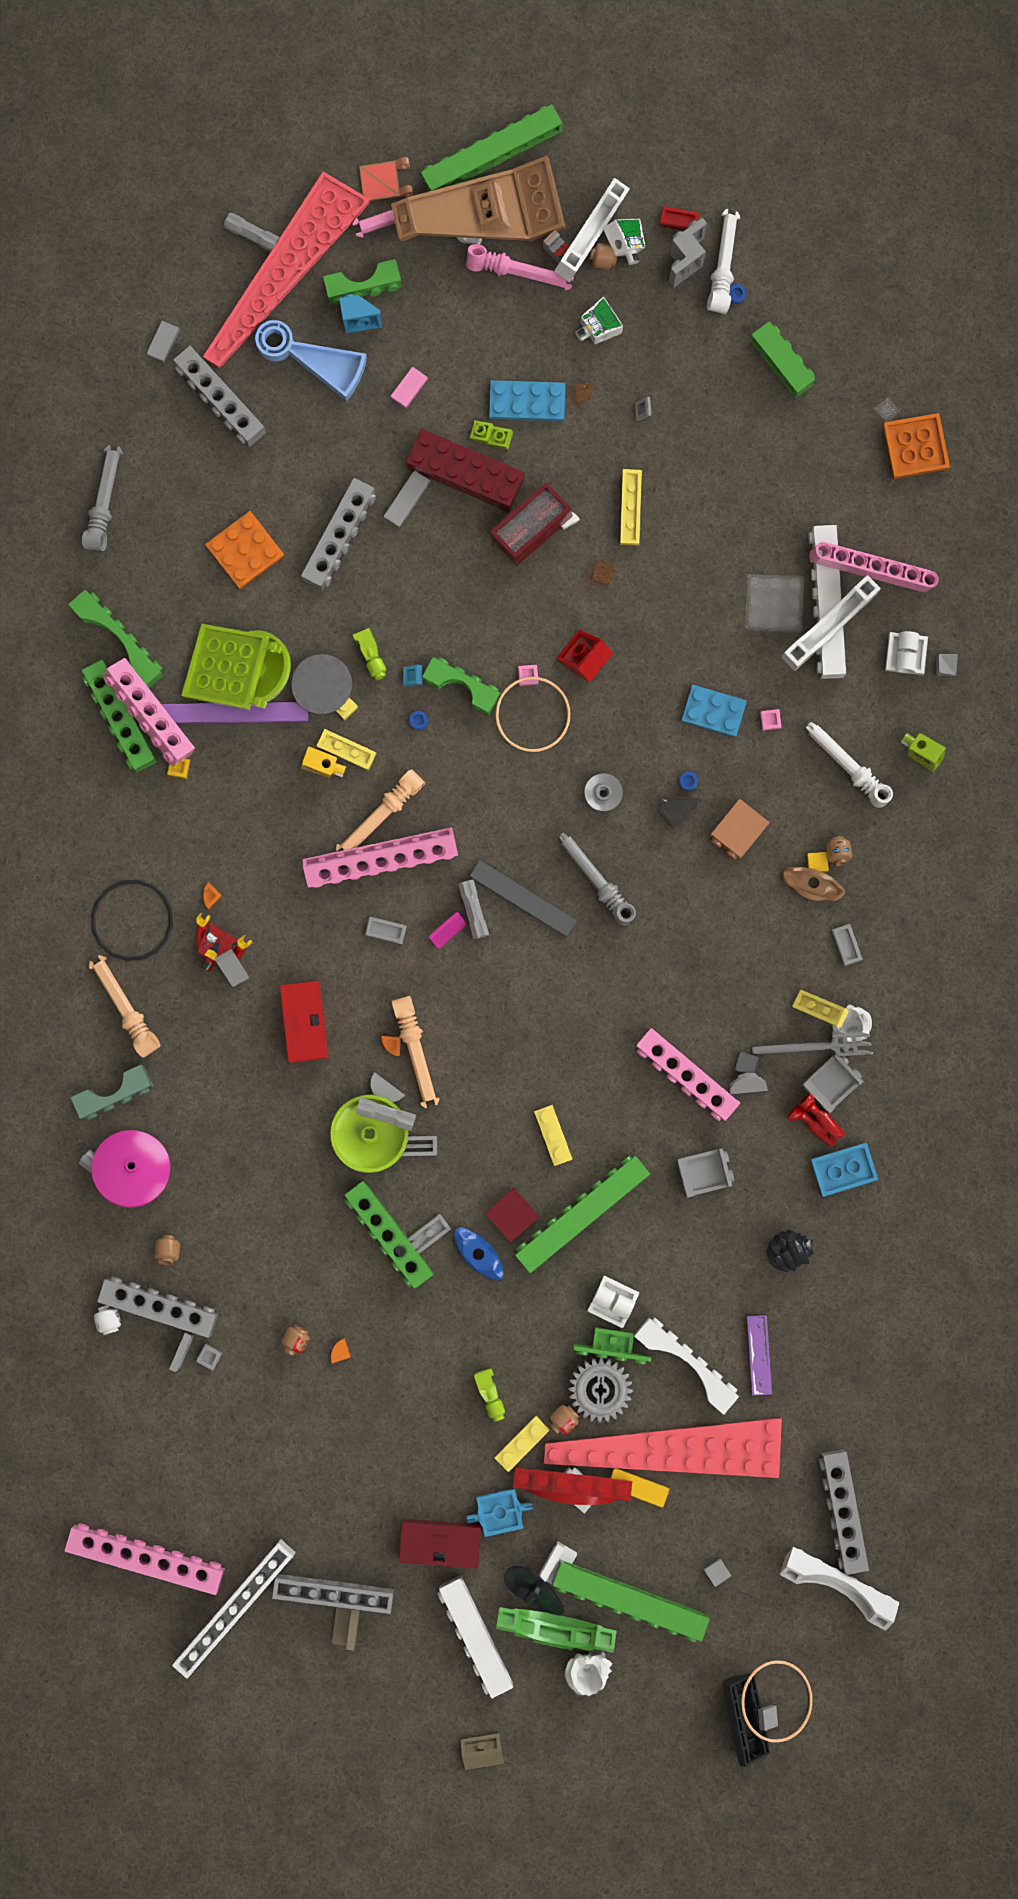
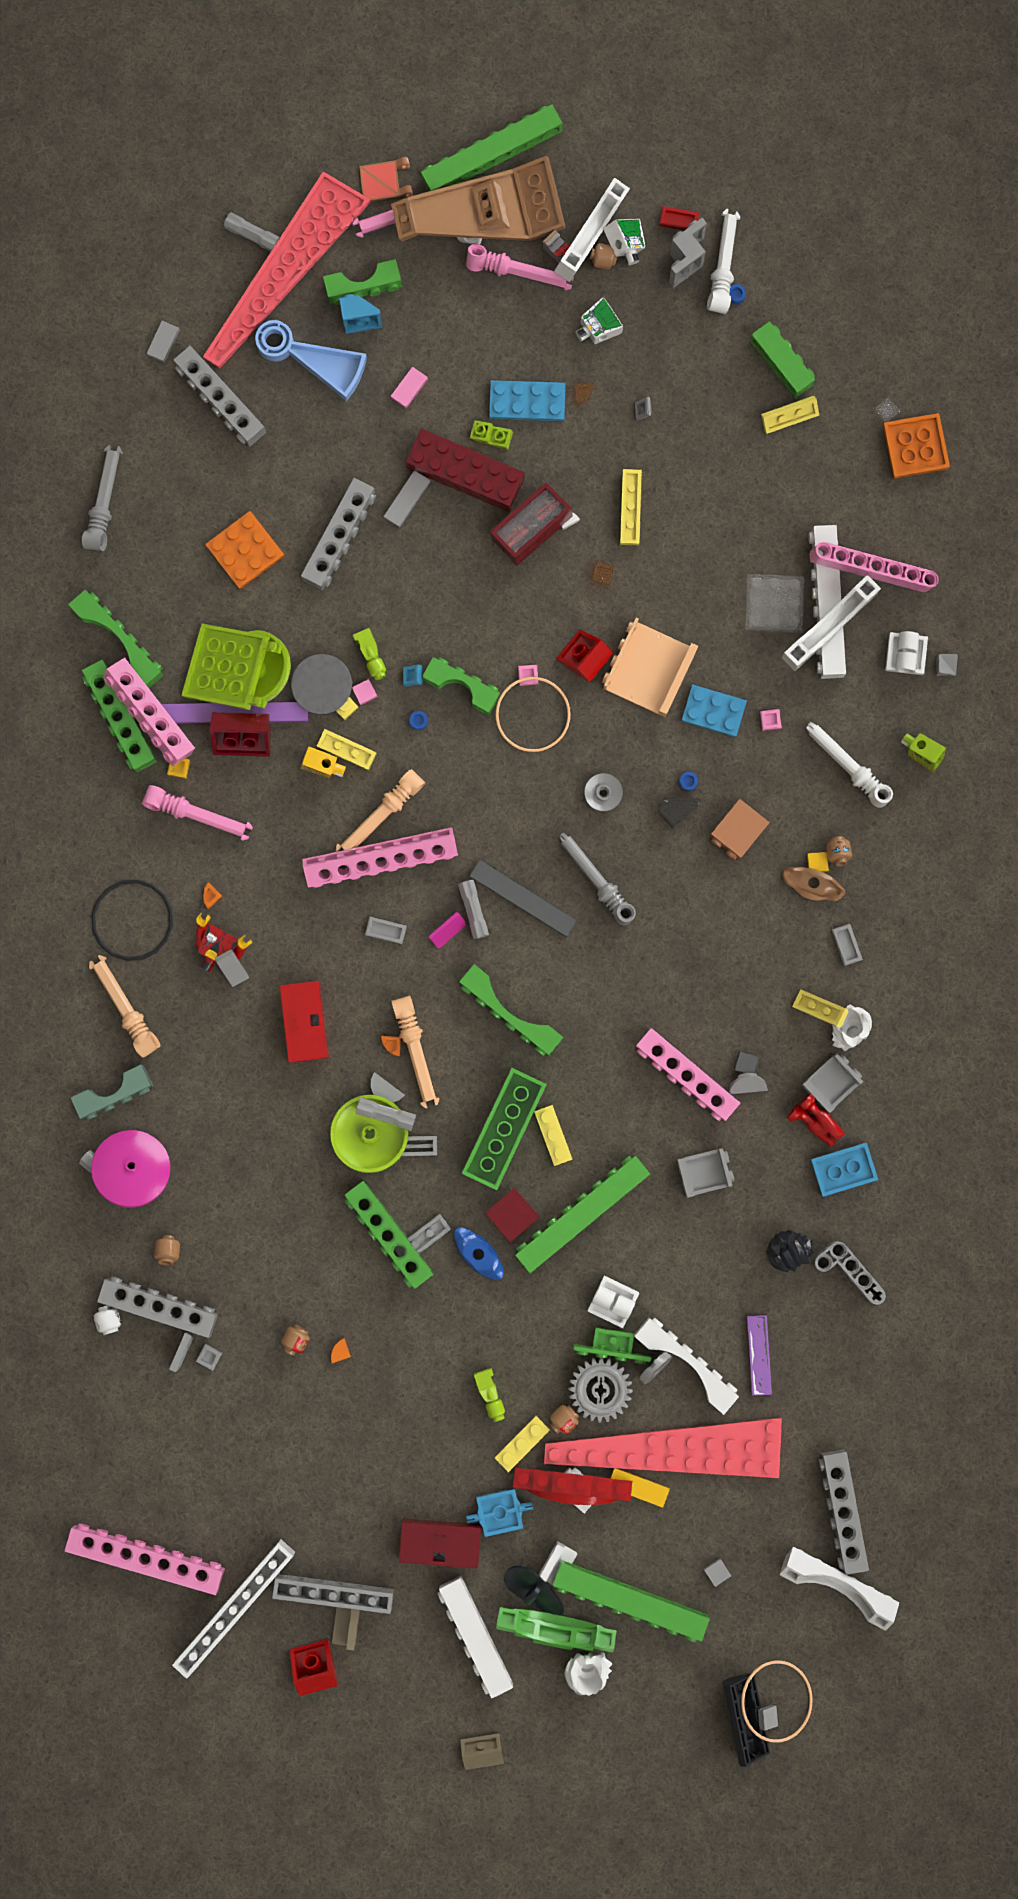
light grey piece [752,1032,873,1056] -> none
none -> bright pink piece [142,785,253,841]
none -> dark red slope [210,712,271,757]
none -> red slope [290,1639,338,1696]
none -> bright pink tile [352,679,377,705]
none -> bright green arch [460,964,564,1056]
none -> bright green brick [462,1068,547,1190]
none -> light nougat panel [602,618,698,717]
none -> light grey tile [640,1352,672,1385]
none -> light yellow plate [761,396,819,434]
none -> light grey beam [813,1241,886,1305]

